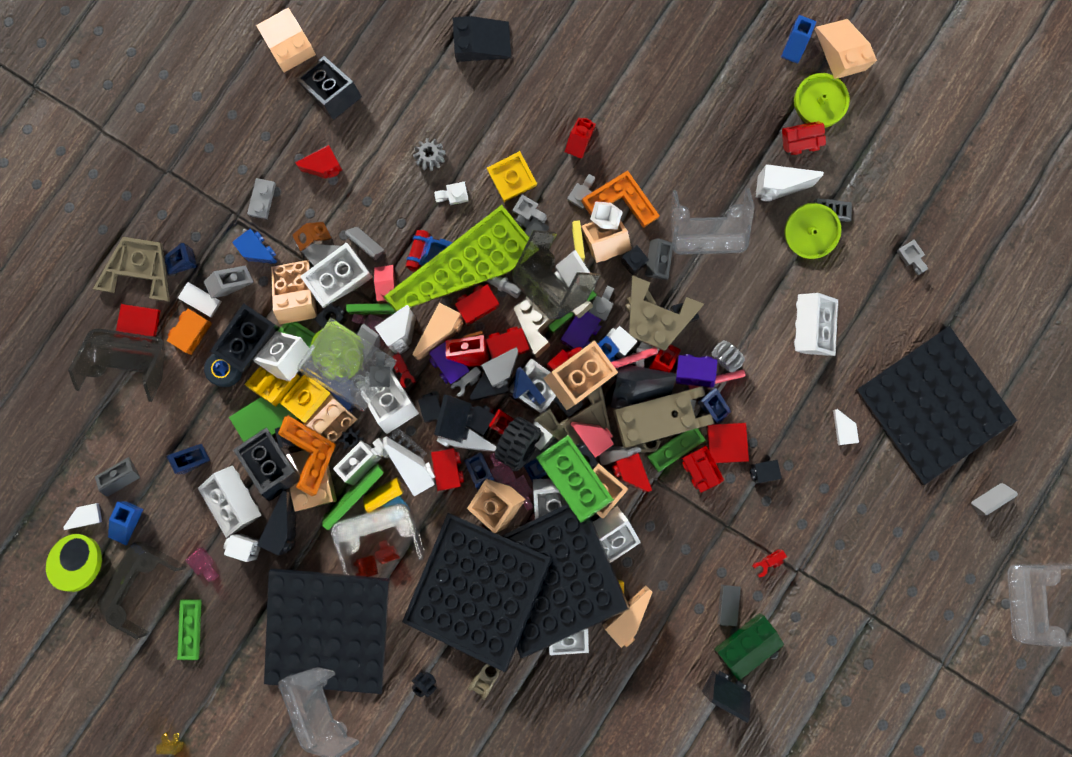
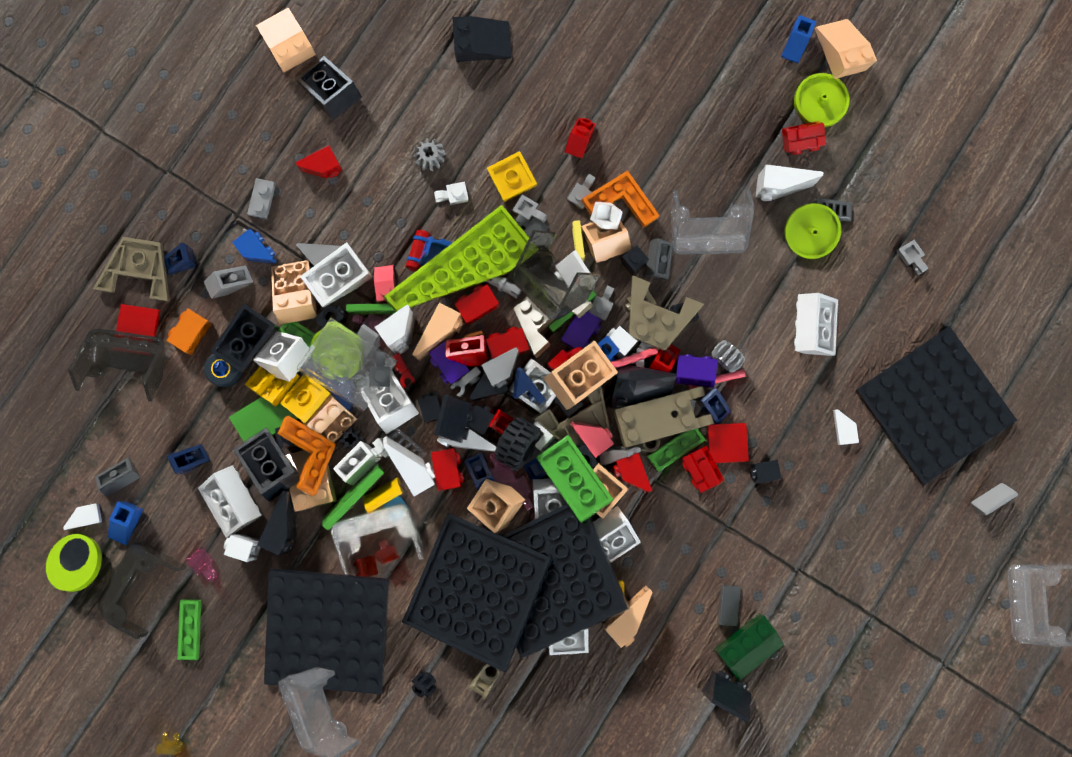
white tile [178,282,222,318] -> none
dark orange bracket [292,222,331,251] -> none
light grey slope [345,227,384,261] -> none
red plate [752,549,787,577] -> none

